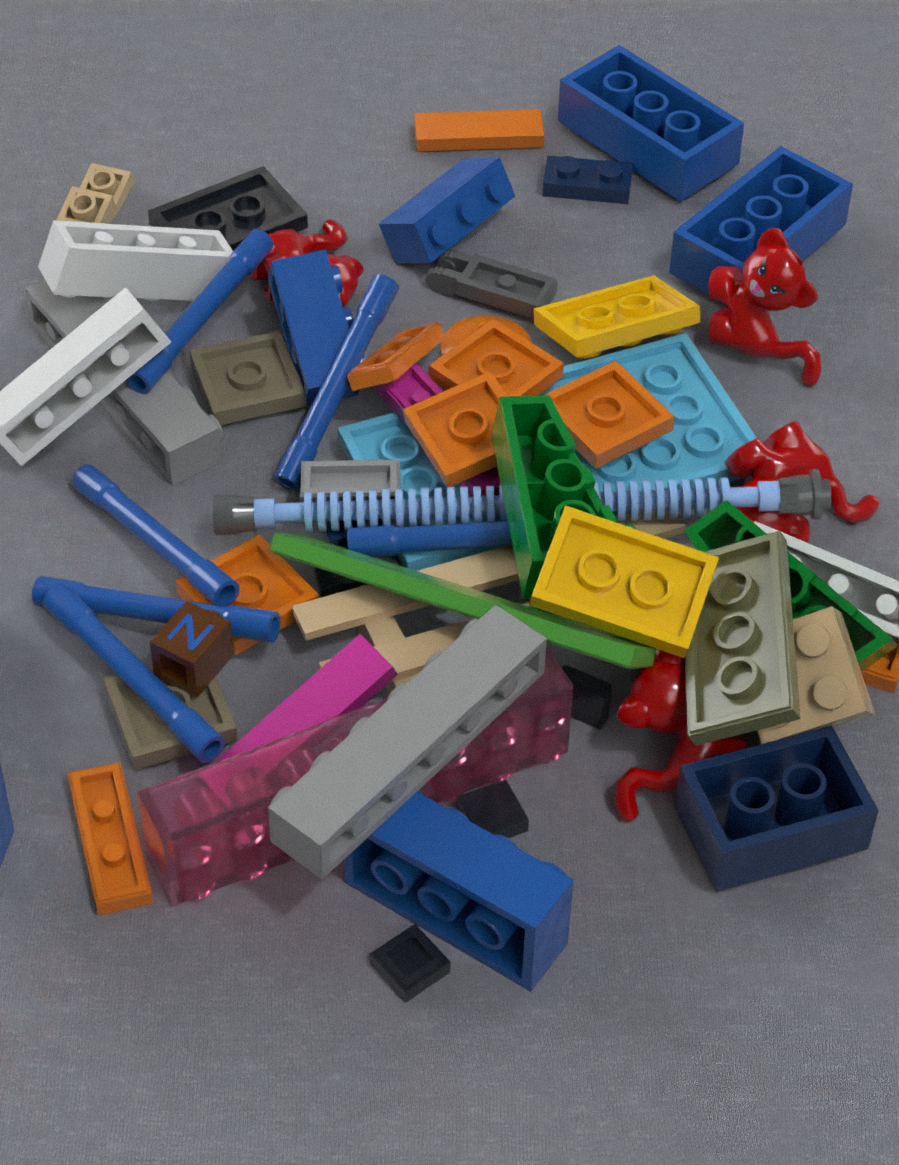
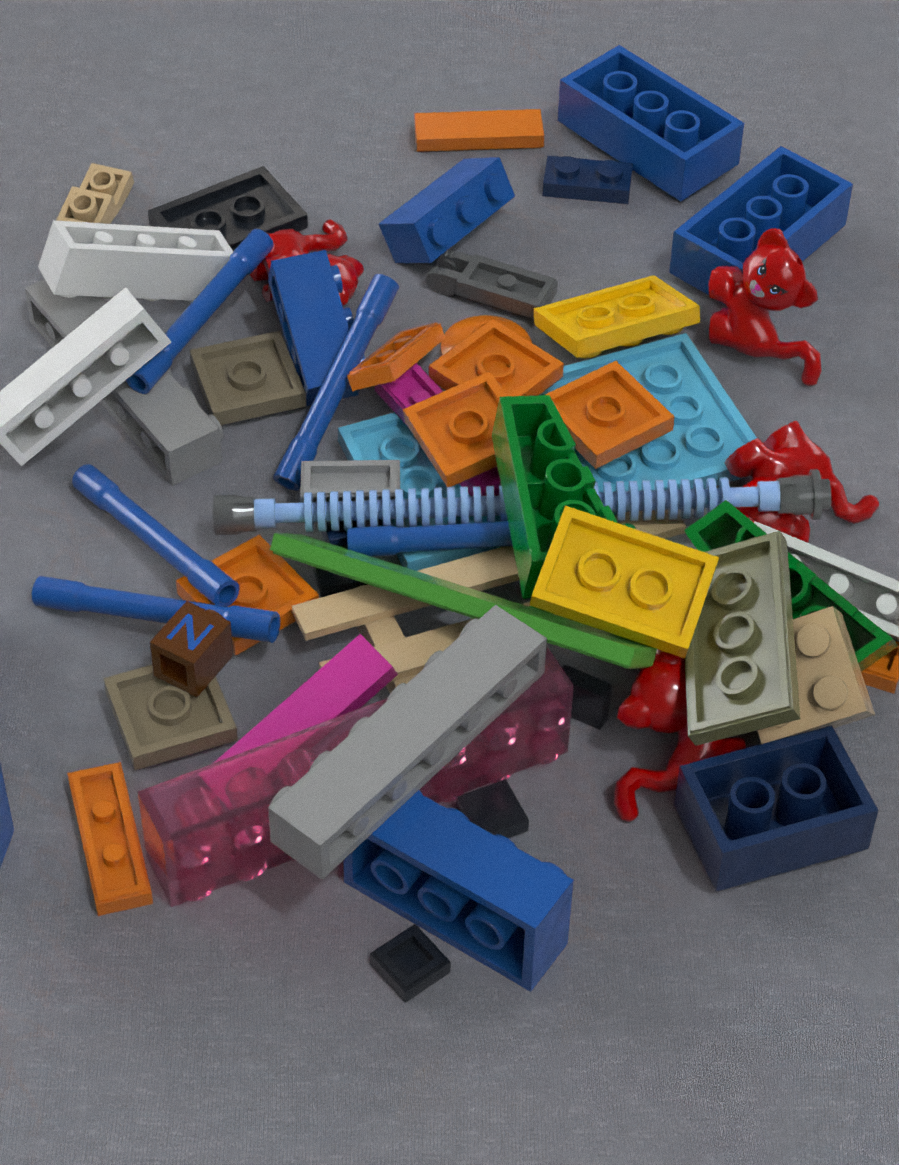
blue piece [43,584,225,763] -> none

